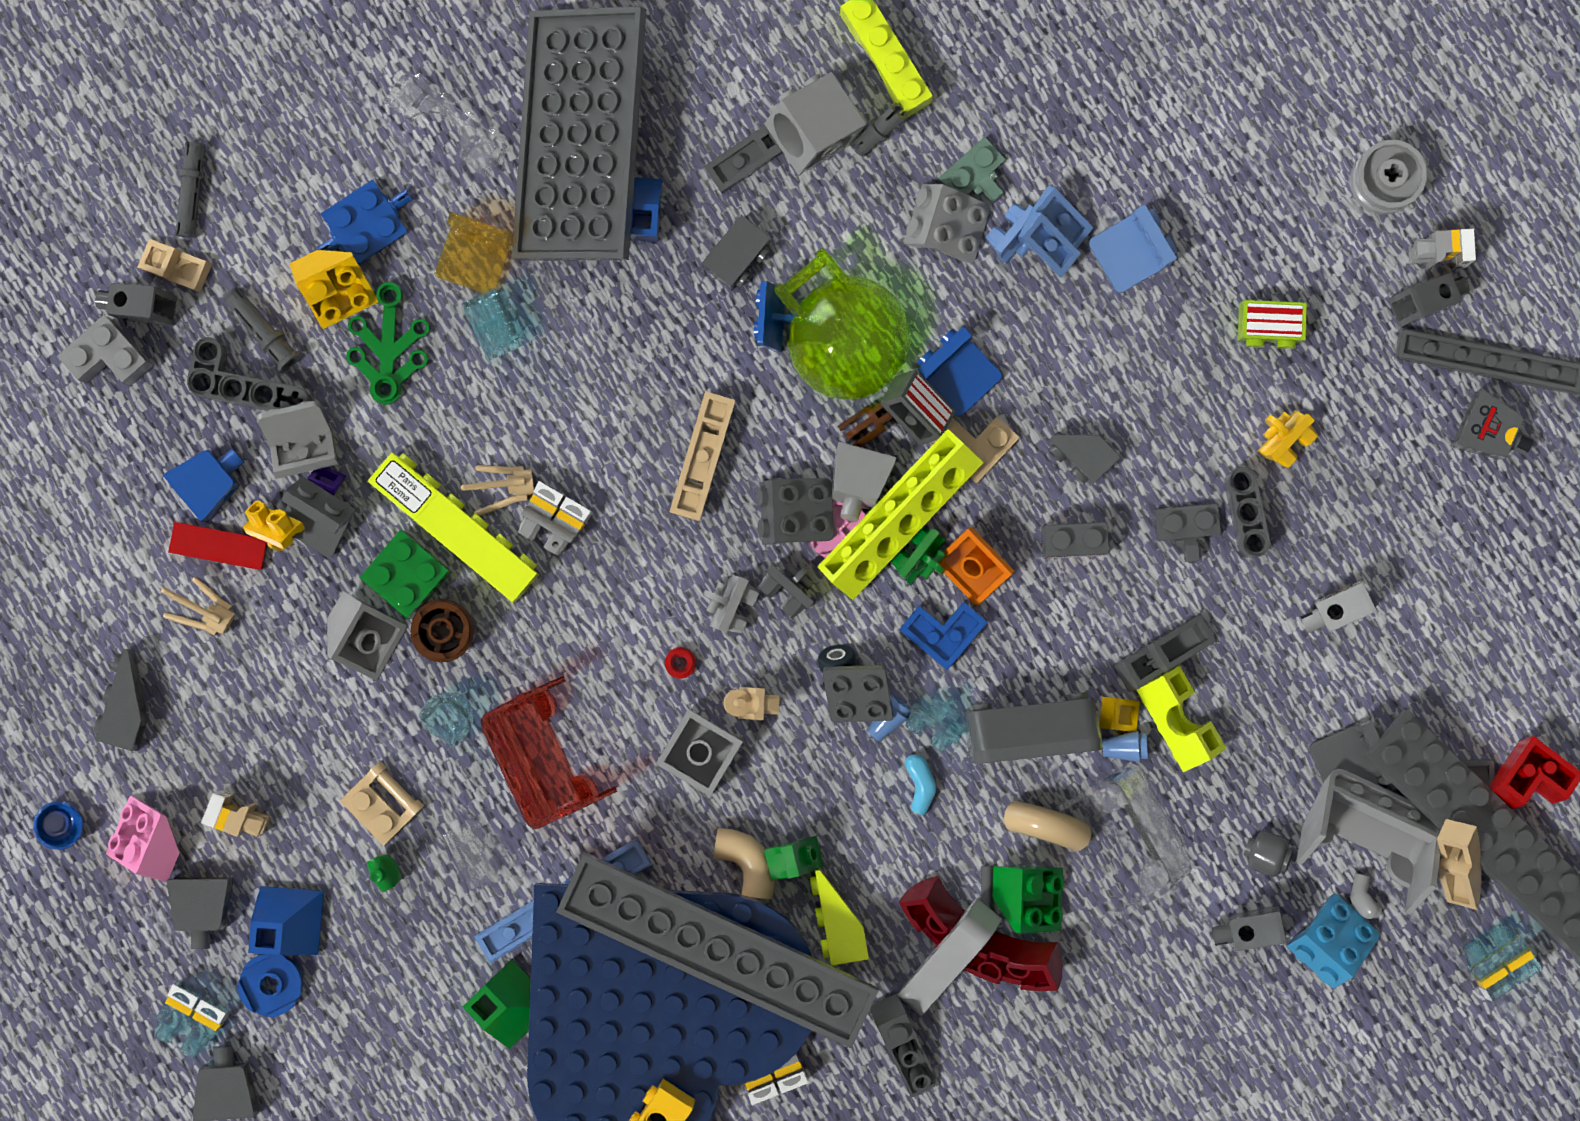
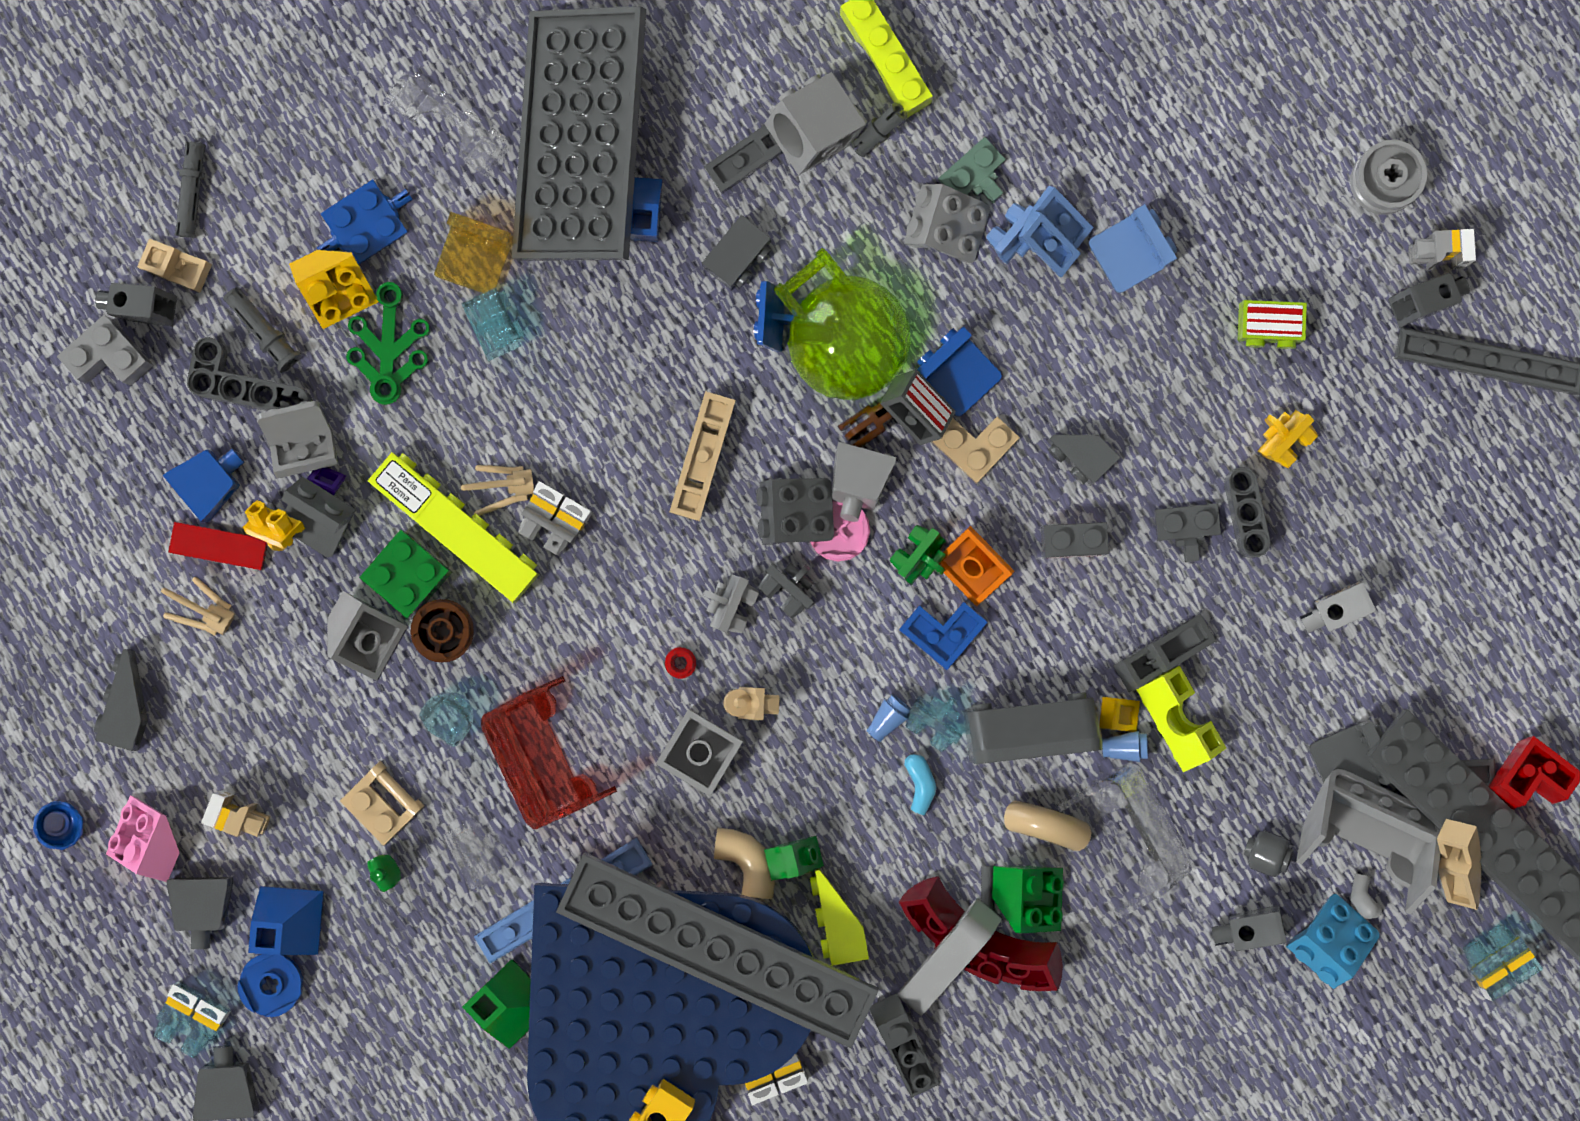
neon yellow brick [817,429,984,600] -> none
dark grey plate [818,645,894,722] -> none
dark grey torso [1451,390,1534,460] -> none

